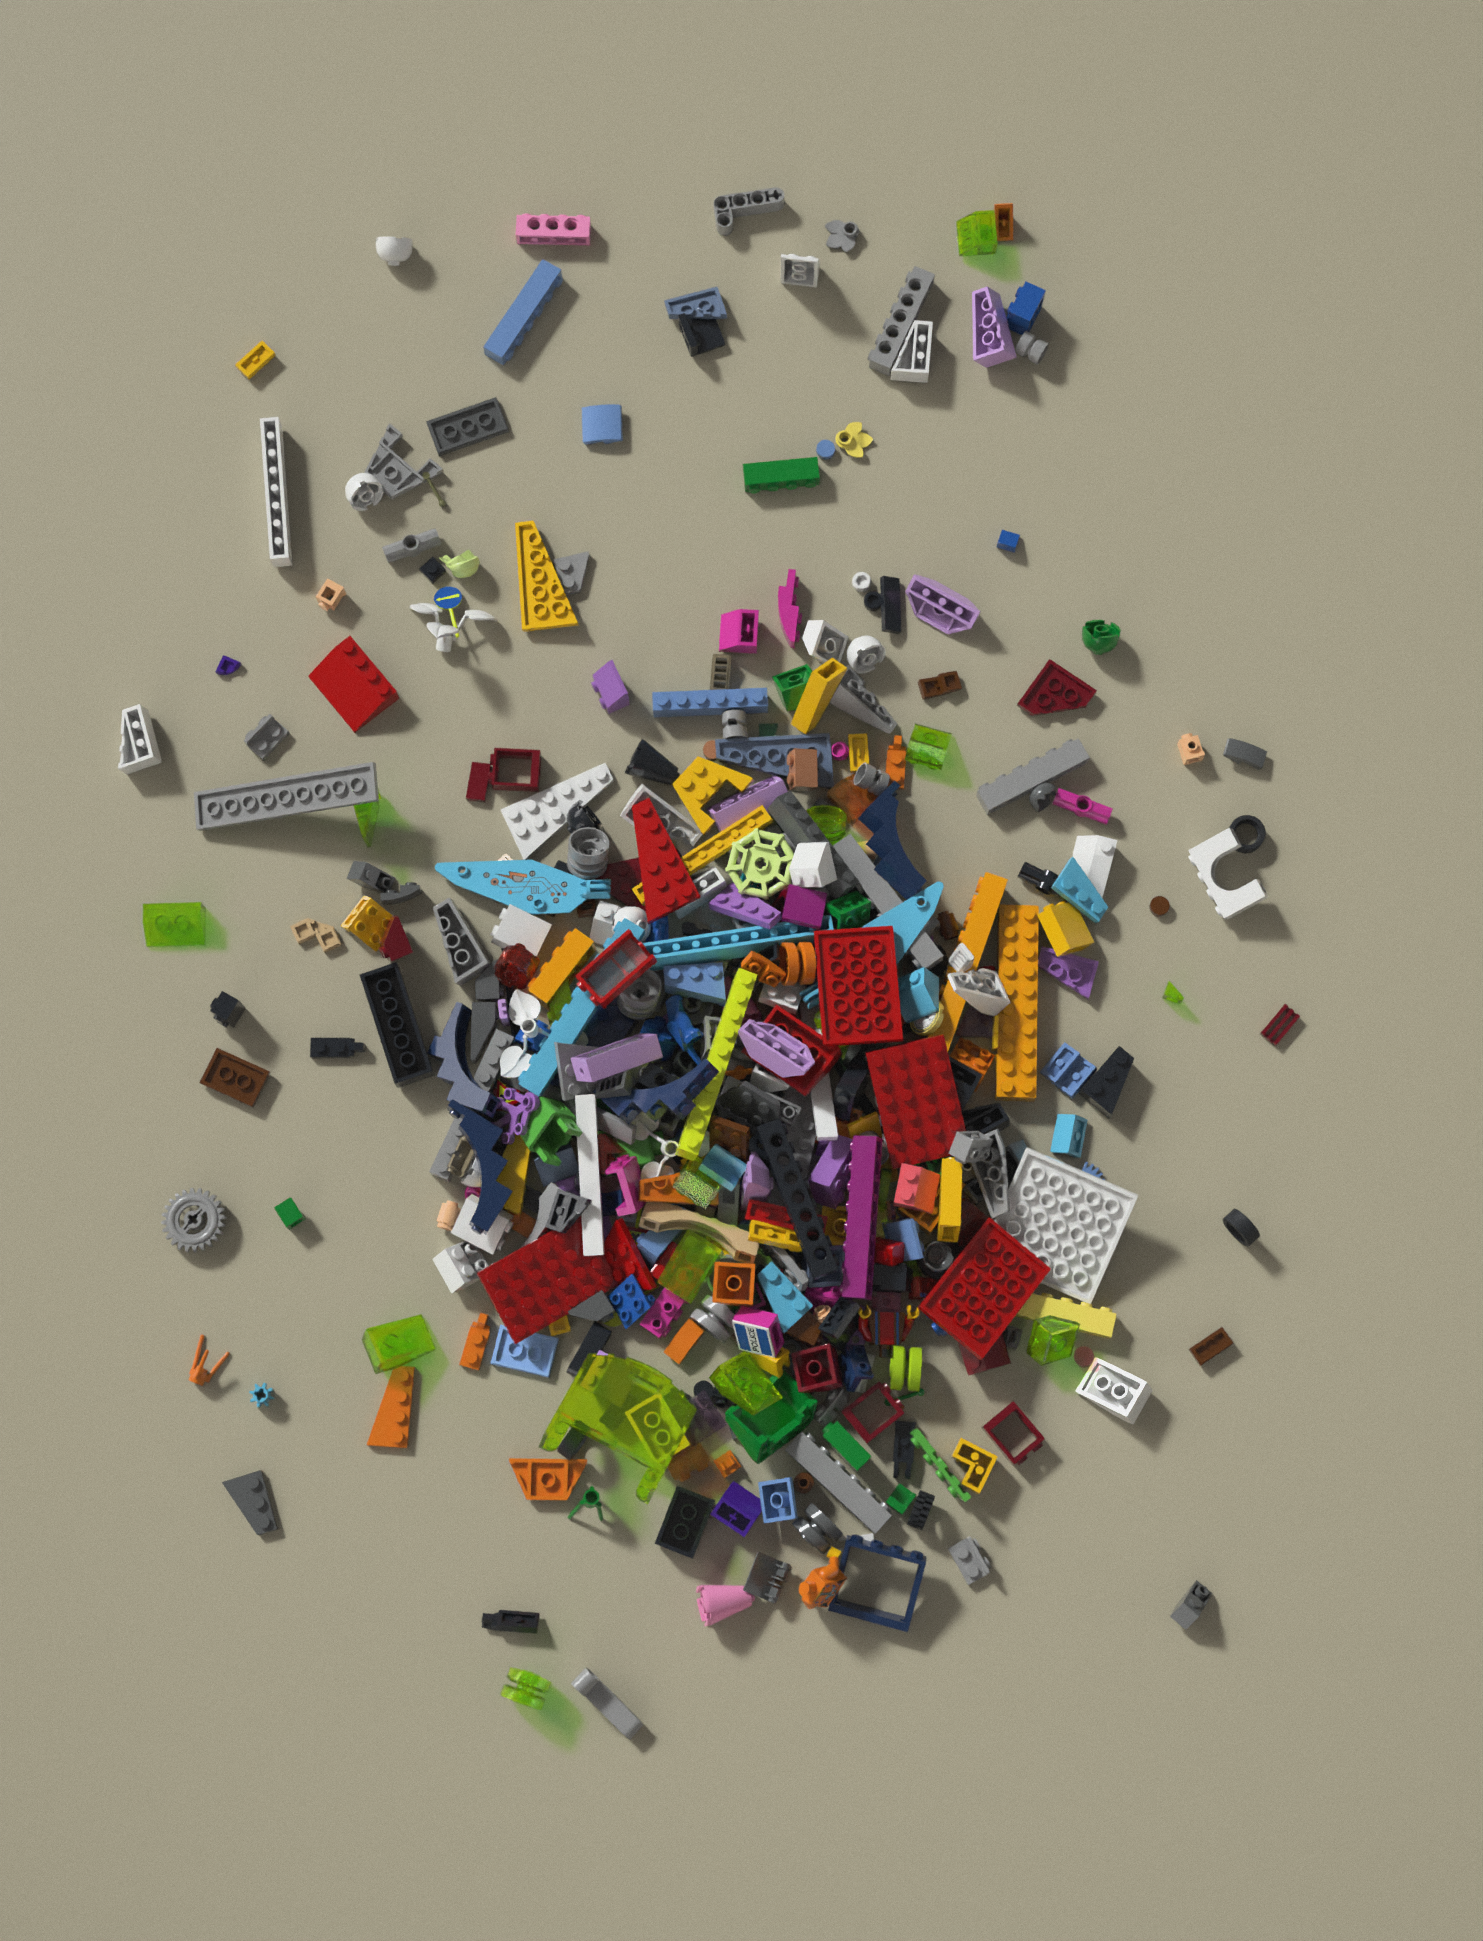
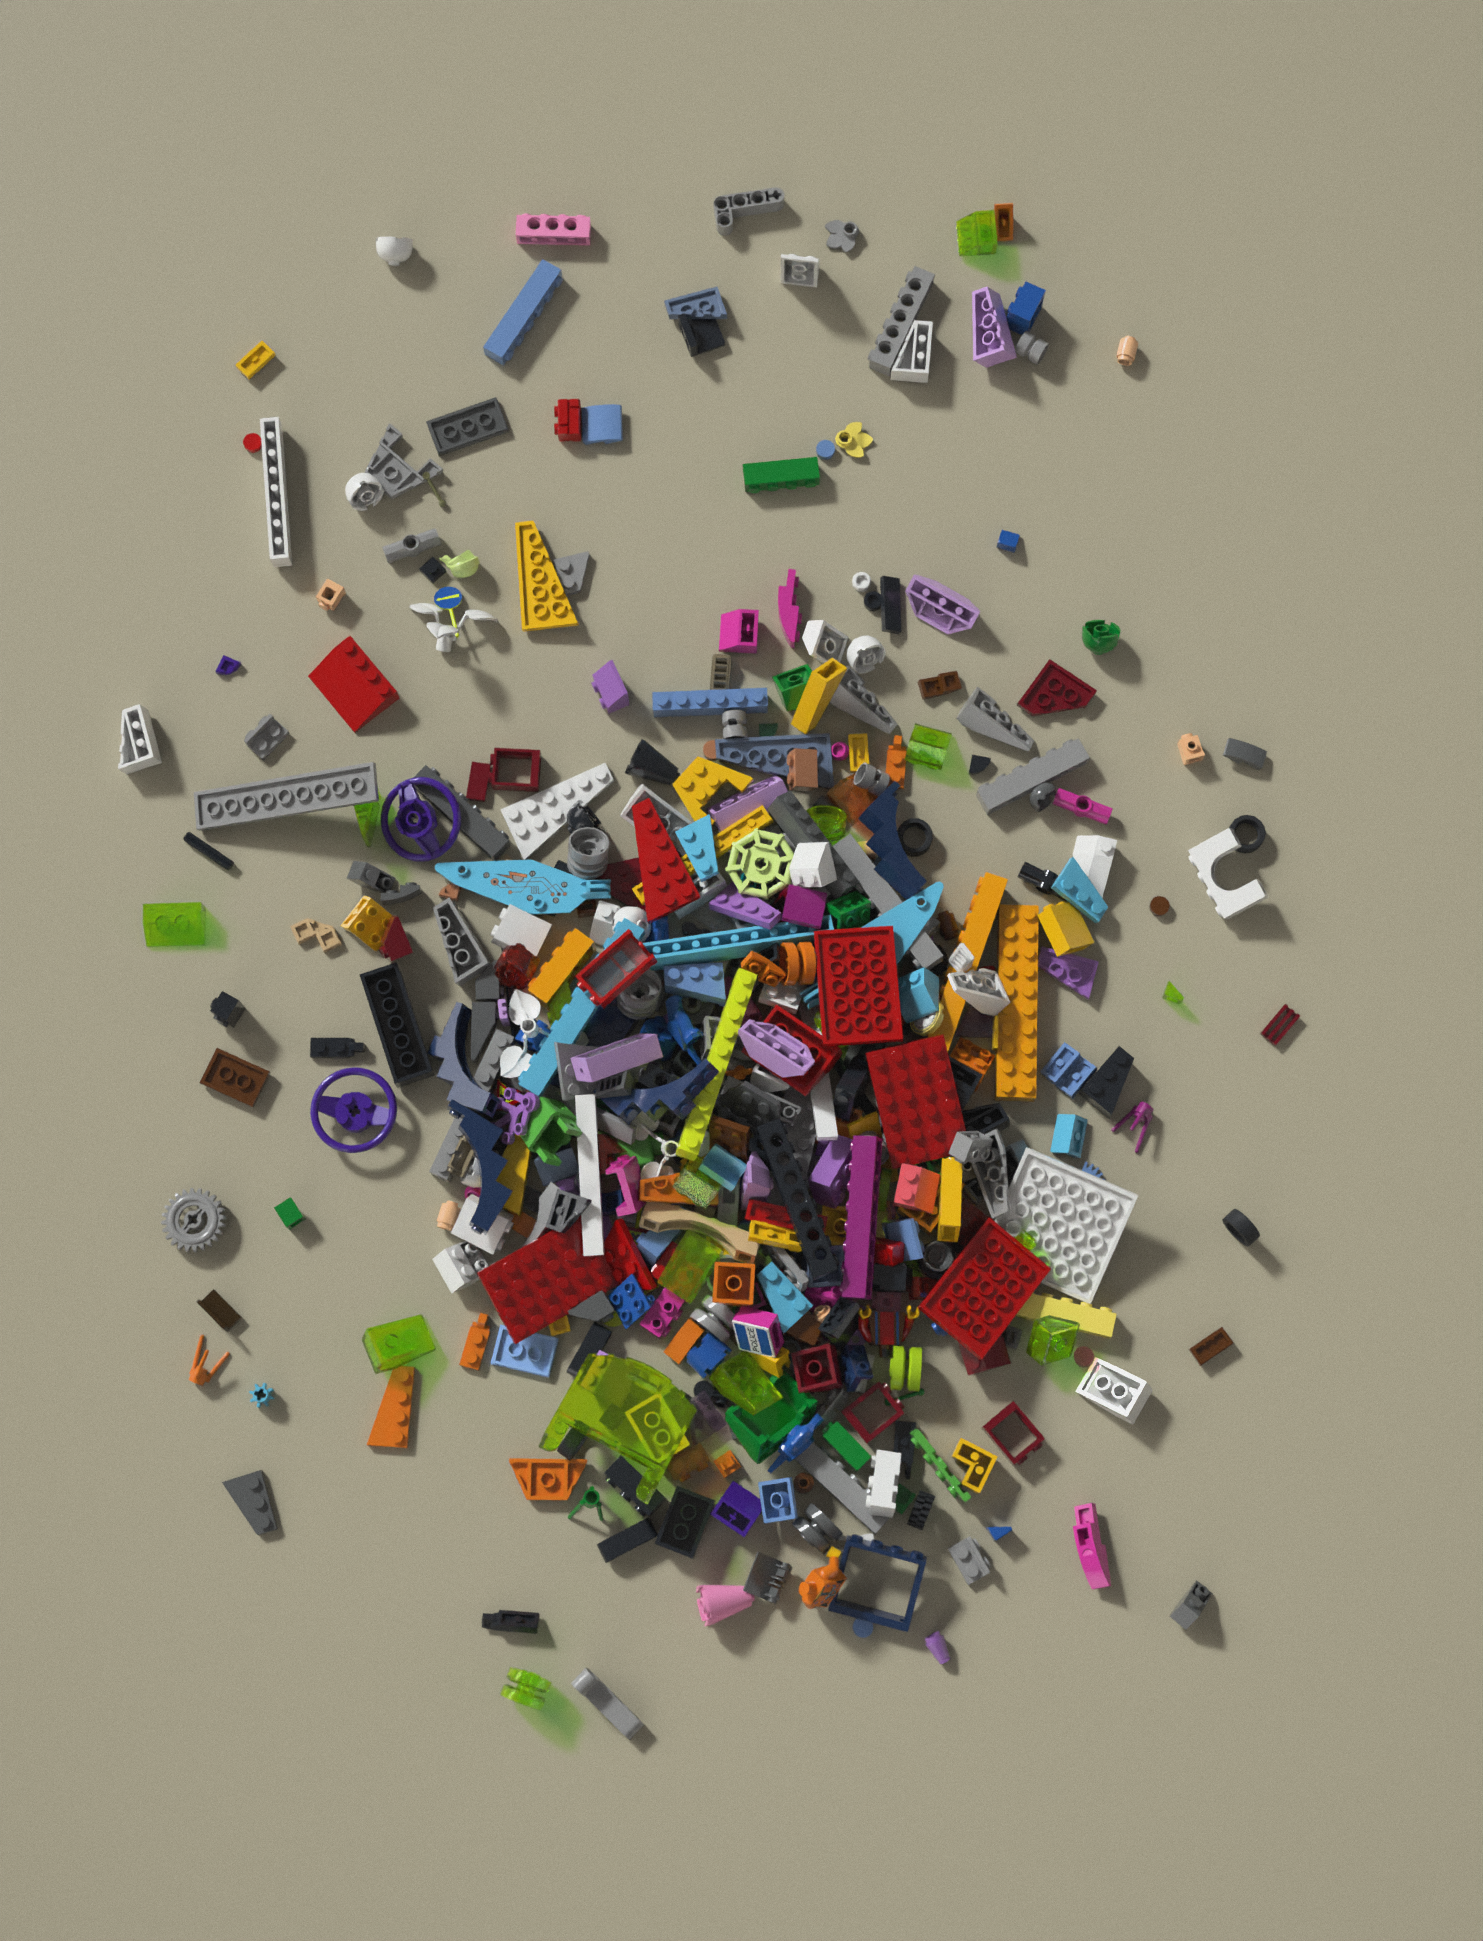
none -> black axle [183,832,234,870]
none -> dark brown panel [196,1289,242,1332]
none -> red tile [243,433,262,453]
none -> dark purple piece [310,1067,397,1153]
none -> dark purple piece [380,777,461,862]
none -> dark grey brick [413,765,510,861]
none -> nougat tile [439,883,462,902]
none -> red brick [554,399,581,442]
none -> black beam [597,1517,658,1563]
none -> black brick [604,1455,666,1517]
none -> medium azure wing [675,814,719,882]
none -> blue brick [686,1332,732,1379]
none -> blue animal [767,1413,824,1474]
none -> medium blue tile [853,1619,873,1638]
none -> white wedge [865,1450,901,1518]
none -> black tyre [897,818,933,857]
none -> medium lavender cone [925,1631,951,1664]
none -> light grey wedge [956,687,1034,751]
none -> black tile [968,755,991,775]
none -> blue slope [986,1527,1012,1541]
none -> clear neon green slope [1014,1229,1037,1251]
none -> dark pink slope [1073,1503,1111,1590]
none -> magenta plant [1111,1101,1154,1153]
none -> light nougat brick [1116,336,1139,366]

